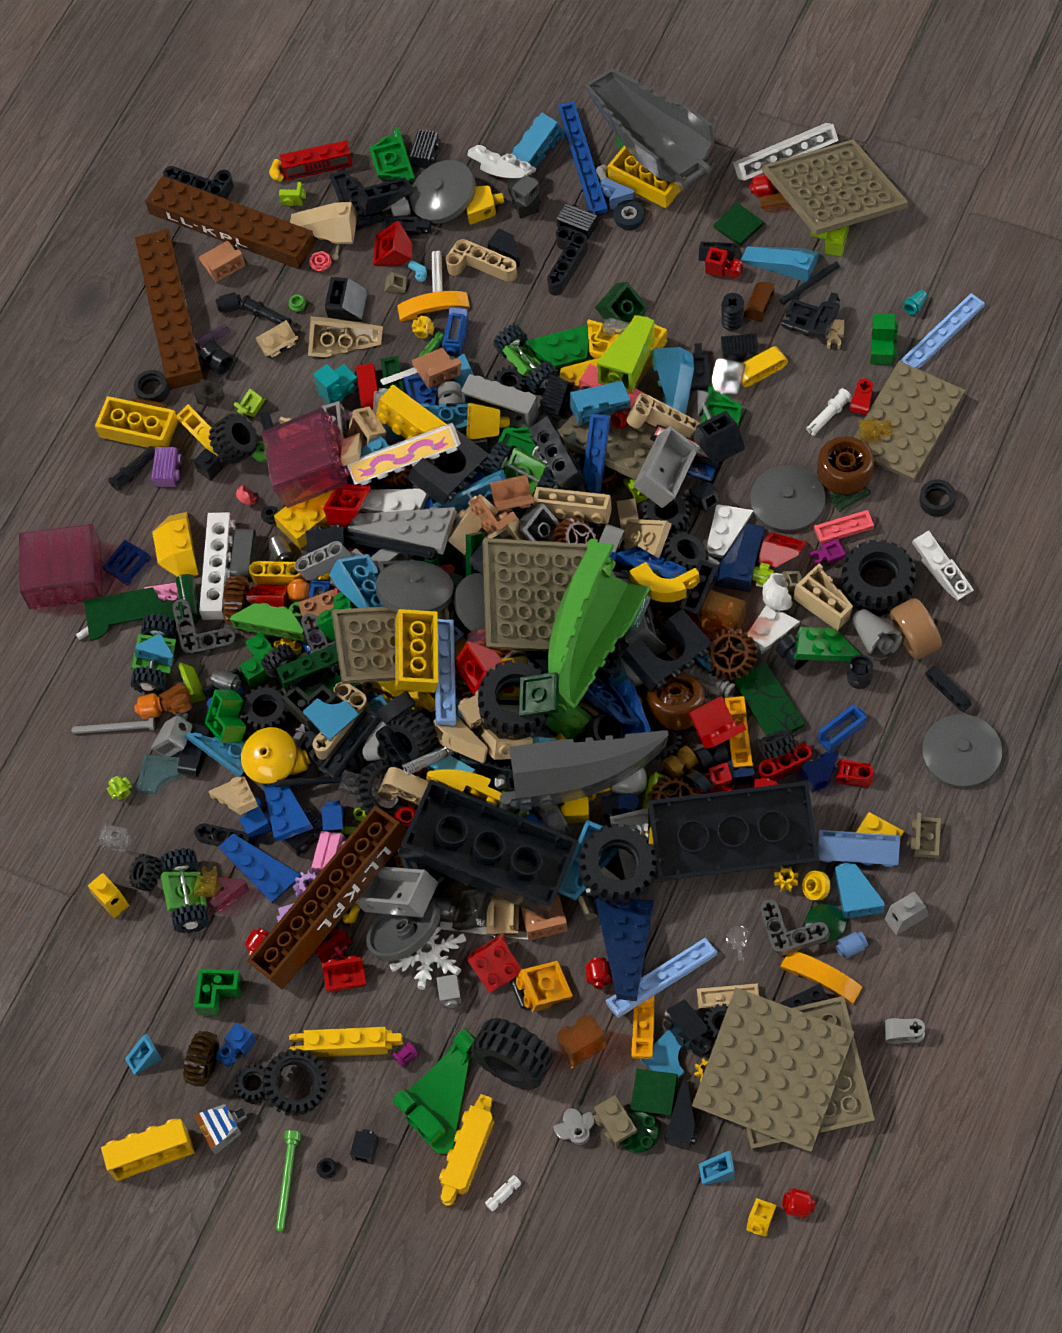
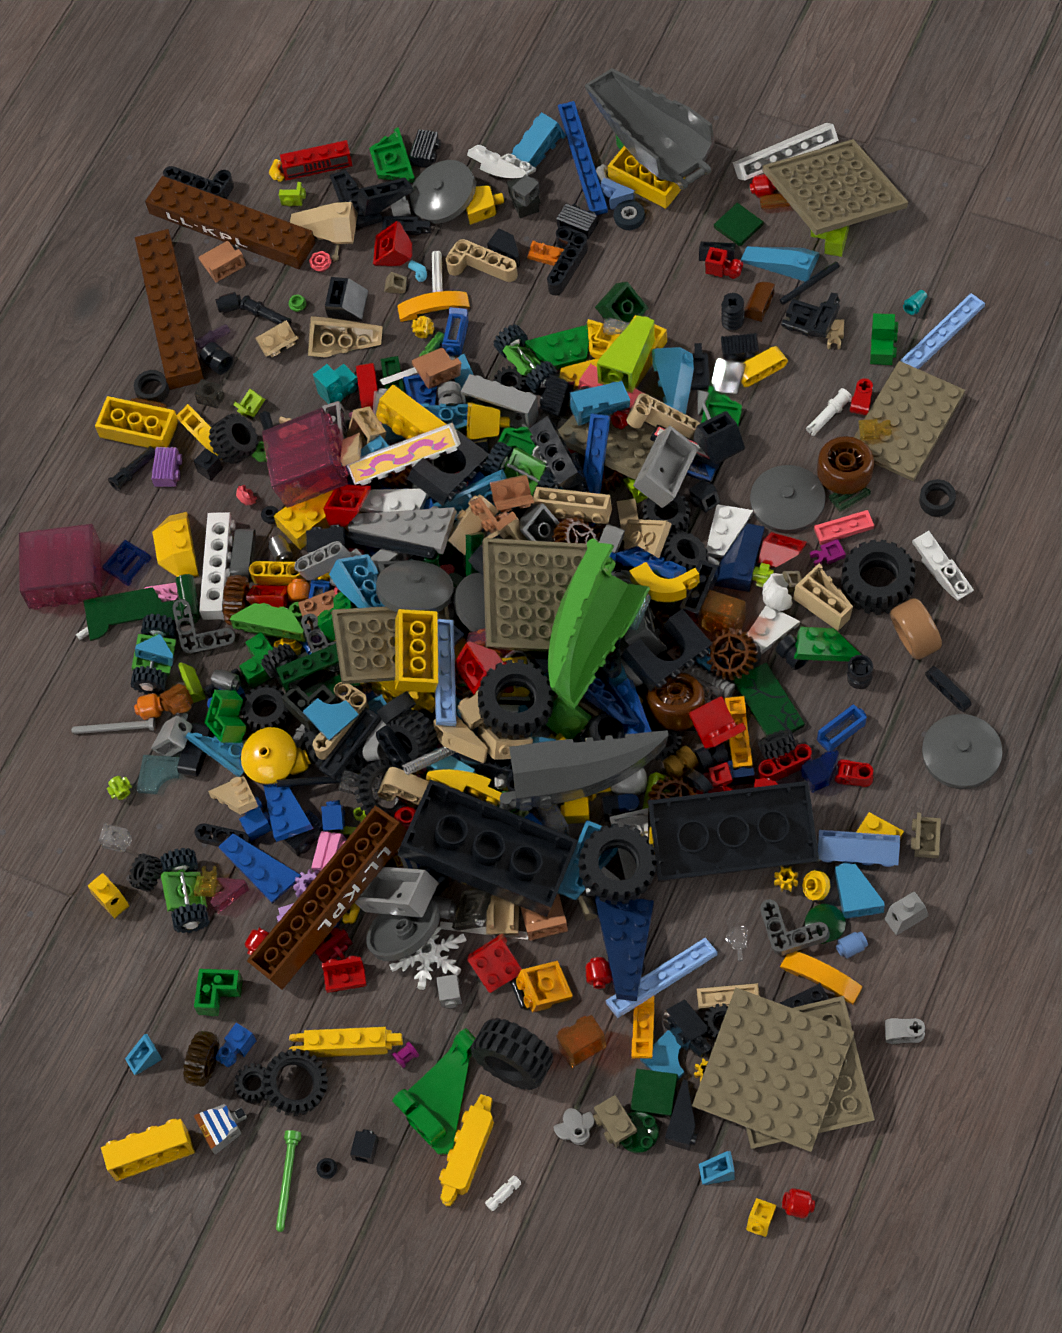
dark green tile [519,672,559,718] -> none
light grey cone [852,609,903,661] -> none
none -> orange plate [527,241,564,266]

